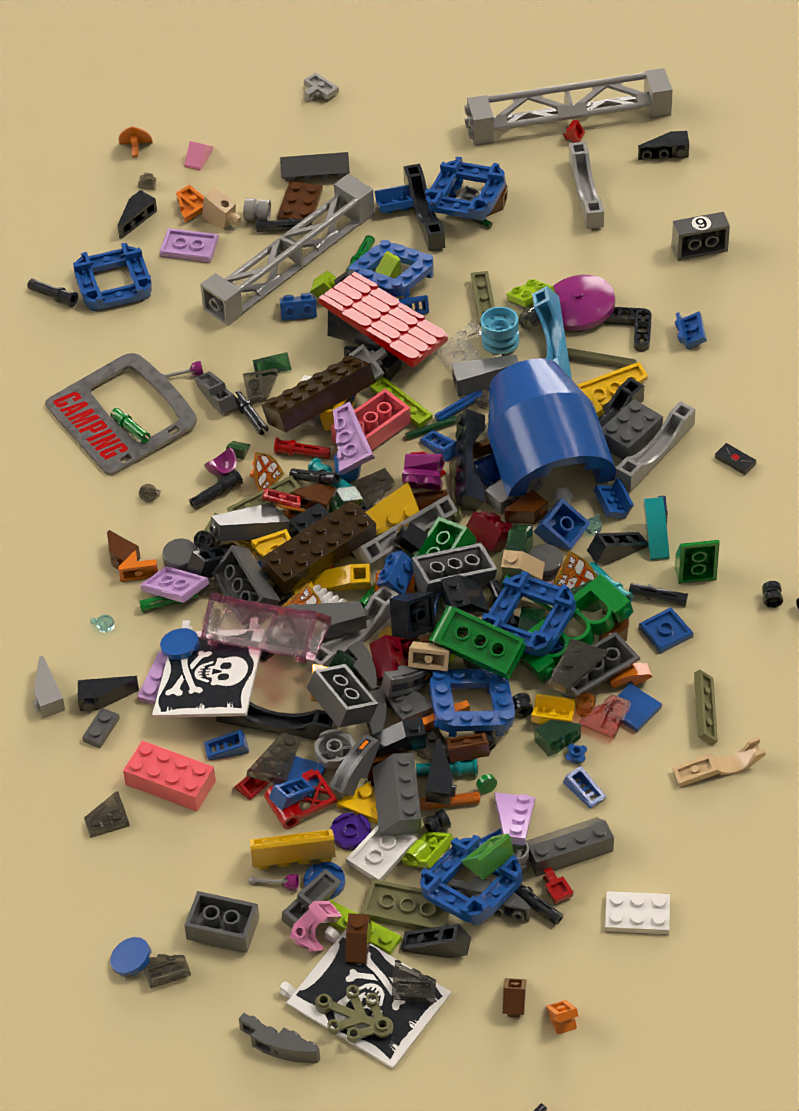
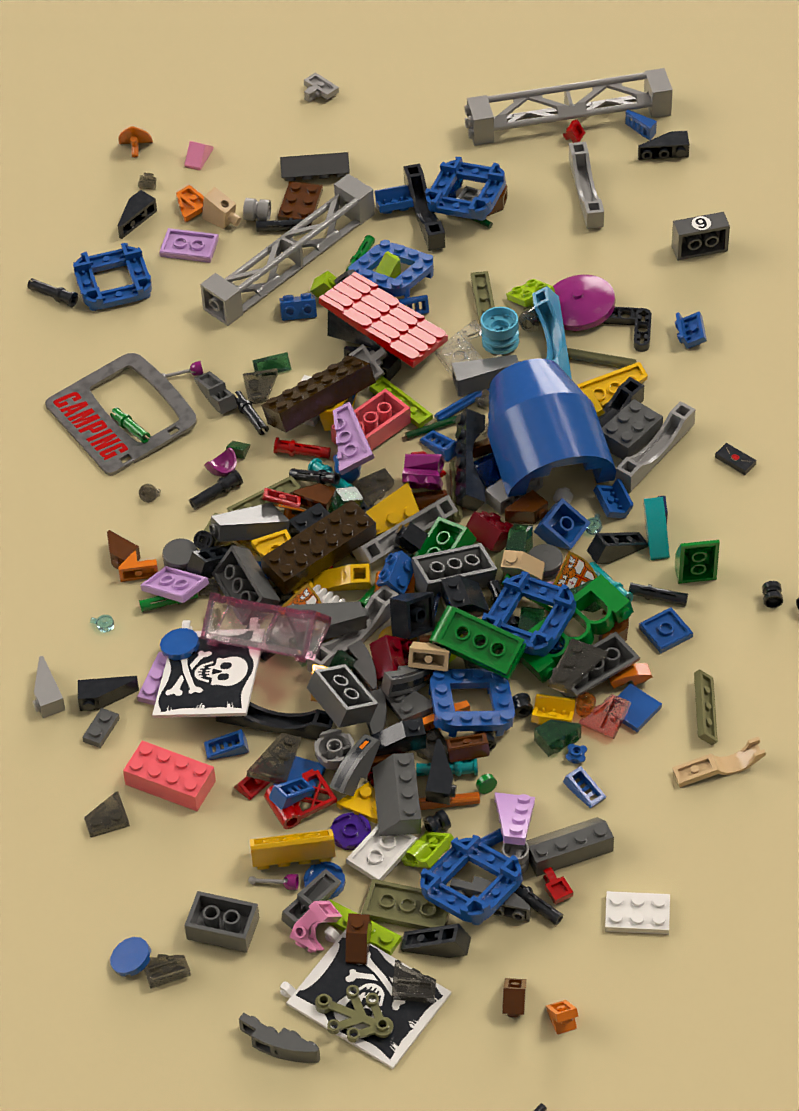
shield [250,452,284,491] -> none
bright green slope [461,833,514,880] -> none
none -> blue slope [625,109,657,140]

